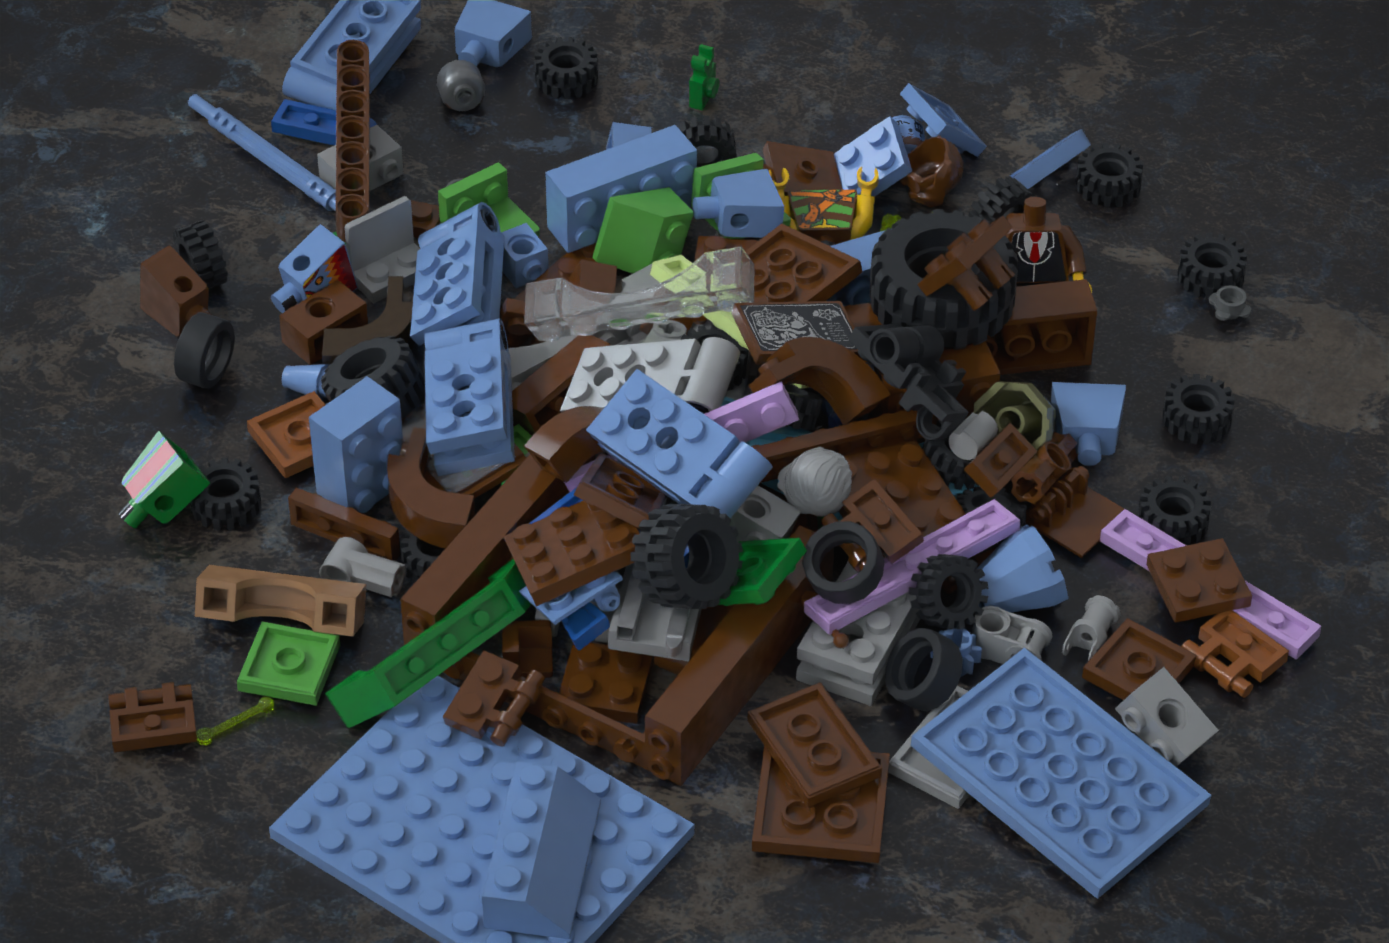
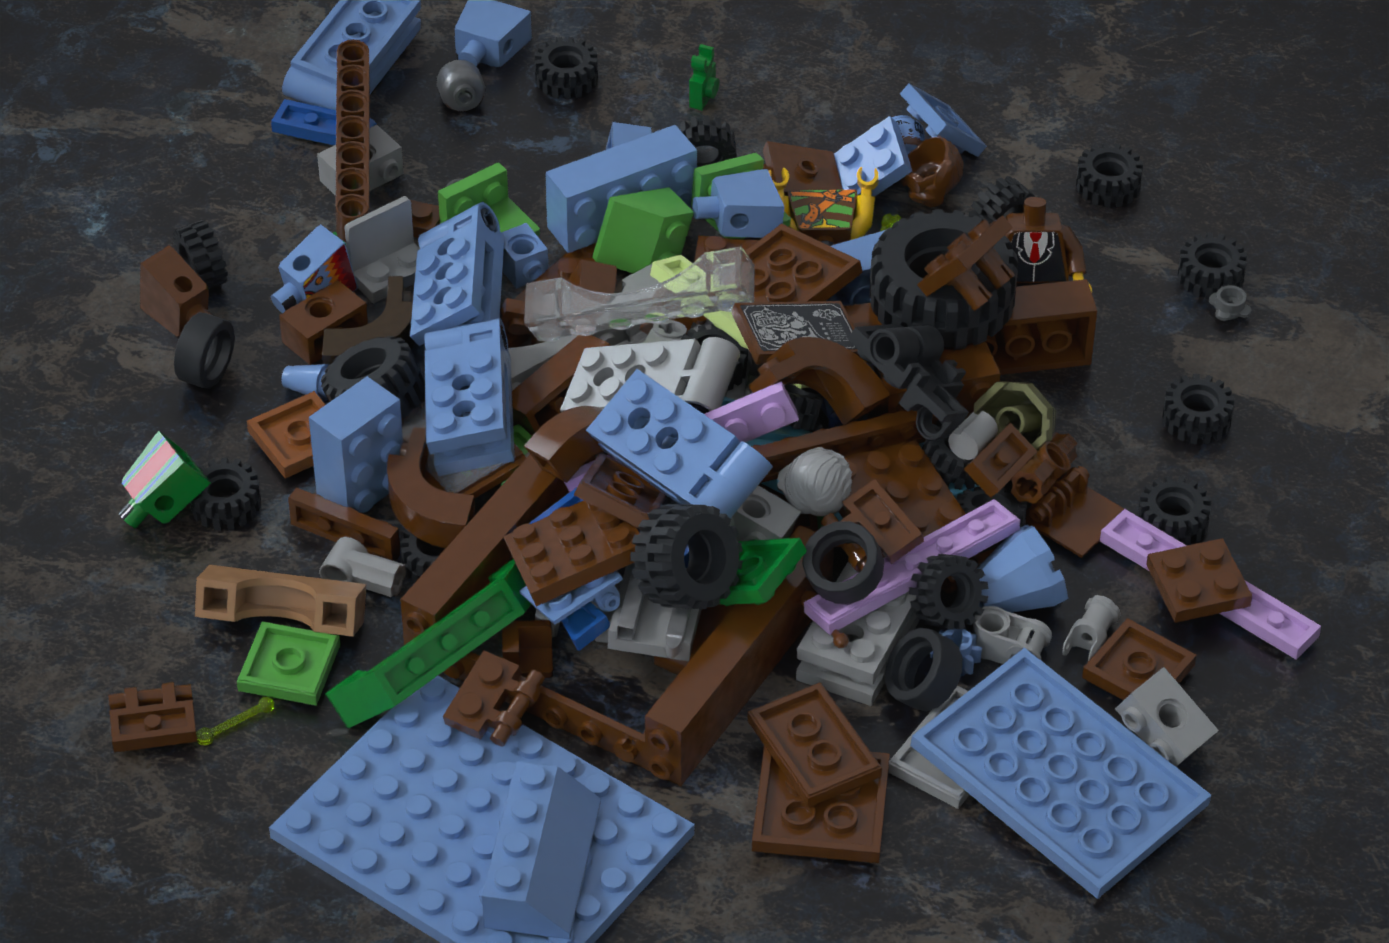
medium blue axle [188,94,336,211] -> none
reddish brown plate [559,643,654,724] -> none
medium blue beam [1004,129,1091,189] -> none
medium blue torso [1050,382,1126,466] -> none
dark orange plate [1182,611,1289,698] -> none

